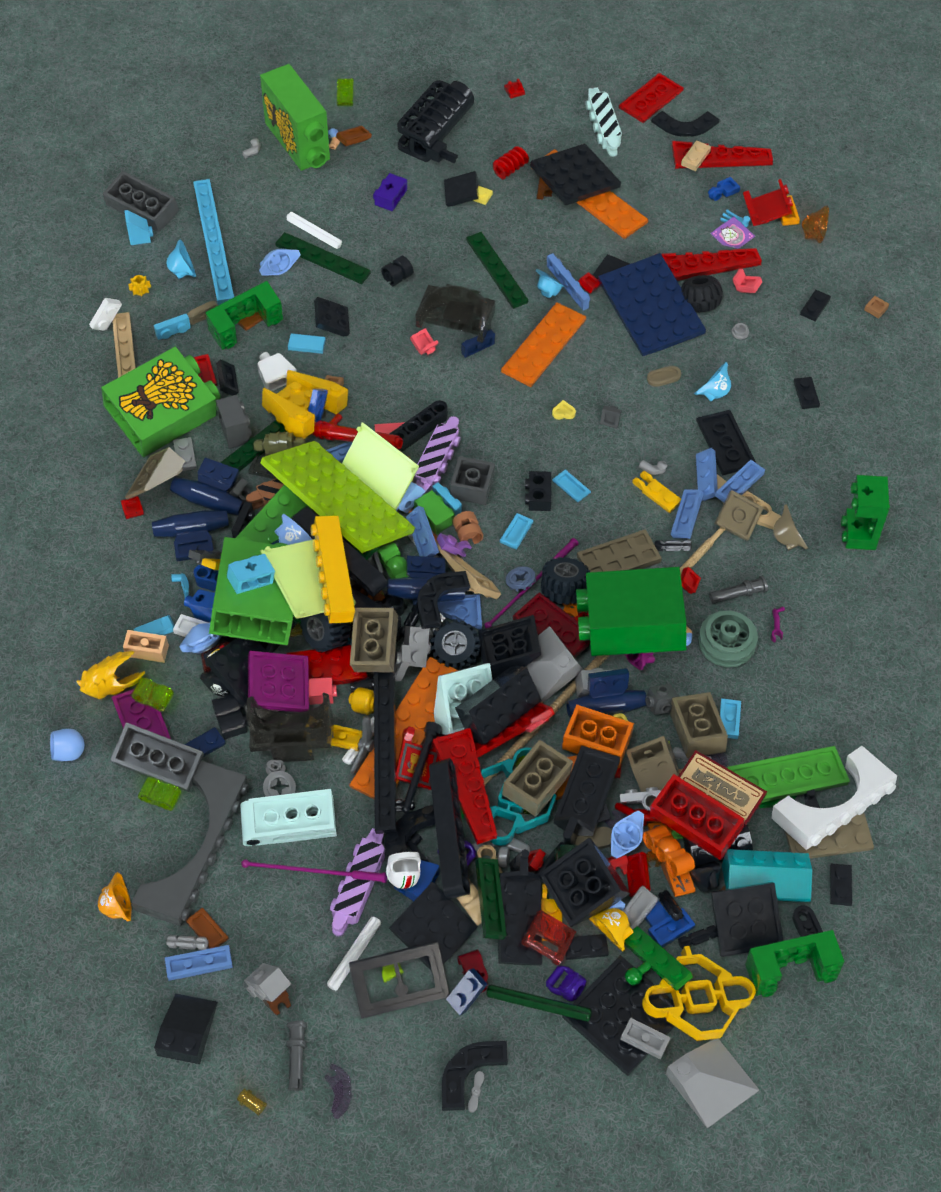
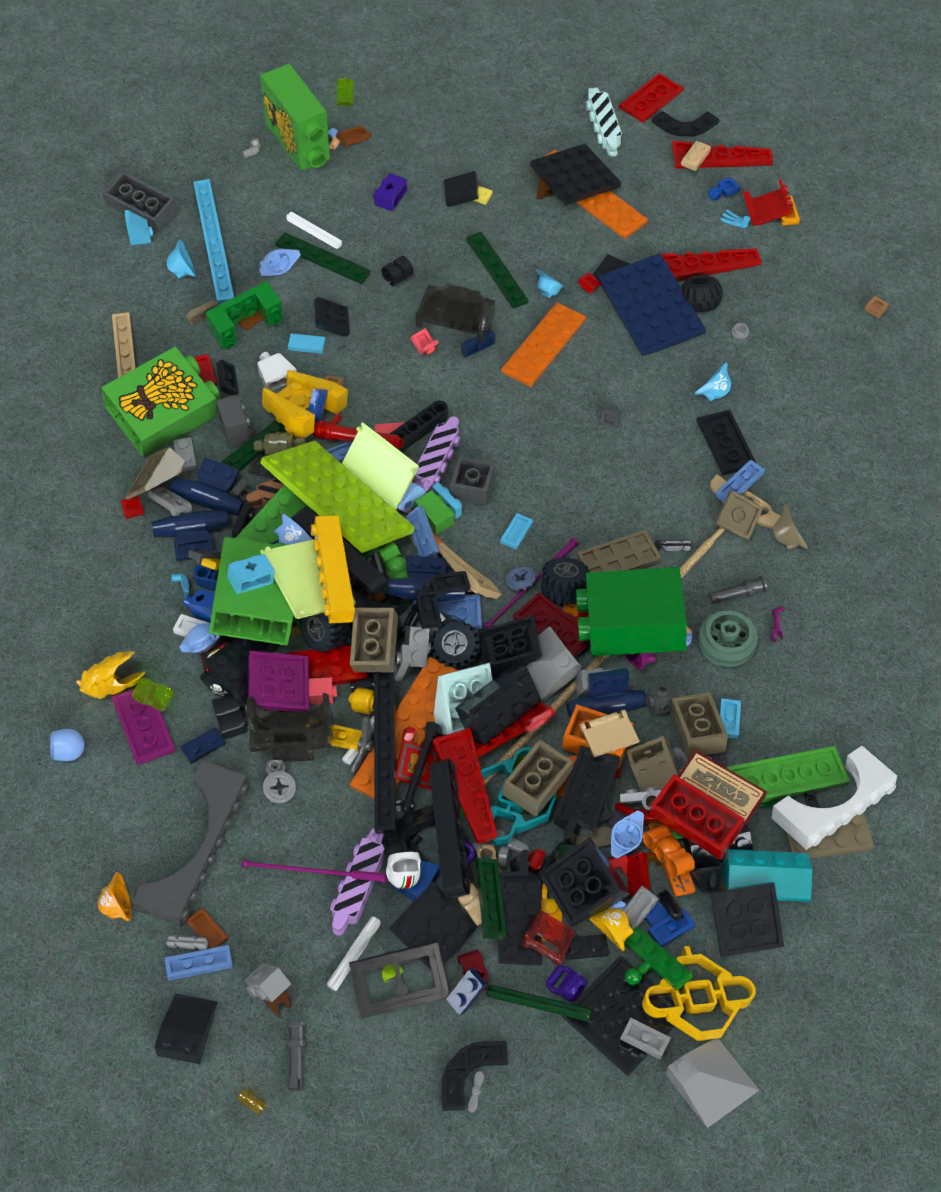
white plate [89,298,122,331] -> none
dark grey brick [110,722,204,792] -> none
light nougat brick [123,630,169,663] -> none
yellow gear [128,275,151,296] -> none
medium azure tile [134,615,175,635] -> none
clear neon green axle [138,777,182,811] -> none
medium azure plate [154,314,191,340] -> none
light aqua hinge [240,789,337,846] -> none
piece [325,1064,352,1119] -> none
black piece [397,80,474,163] -> none
medium lavender plate [436,533,472,557] -> none
nougat wheel [452,511,483,544] -> none
red piece [493,146,529,180] -> none
red tile [504,79,525,99] -> none
black brick [525,471,551,511] -> none
medium blue plate [547,253,590,310] -> none
light yellow tile [552,400,576,420] -> none
medium azure tile [552,470,591,502] -> none
yellow hinge [632,471,681,513] -> none
light grey arm [639,460,667,475] -> none
dark tan tile [647,366,681,387] -> none
medium blue plate [671,489,704,539] -> none
black axle [678,925,717,949] -> none
red plate [681,567,701,594] -> none
medium blue plate [696,448,718,501] -> none
sticker [710,217,755,249] -> none
coral bracket [733,269,762,293] -> none
green plate [745,930,845,997] -> none
black plate [792,905,823,937] -> none
black plate [794,377,820,409] -> none
black plate [800,289,831,322] -> none
clear orange hat [802,205,829,243] -> none
black plate [830,863,852,906] -> none
green plate [841,475,890,550] -> none
none -> light grey plate [148,487,192,516]
none -> tan piece [579,710,639,757]

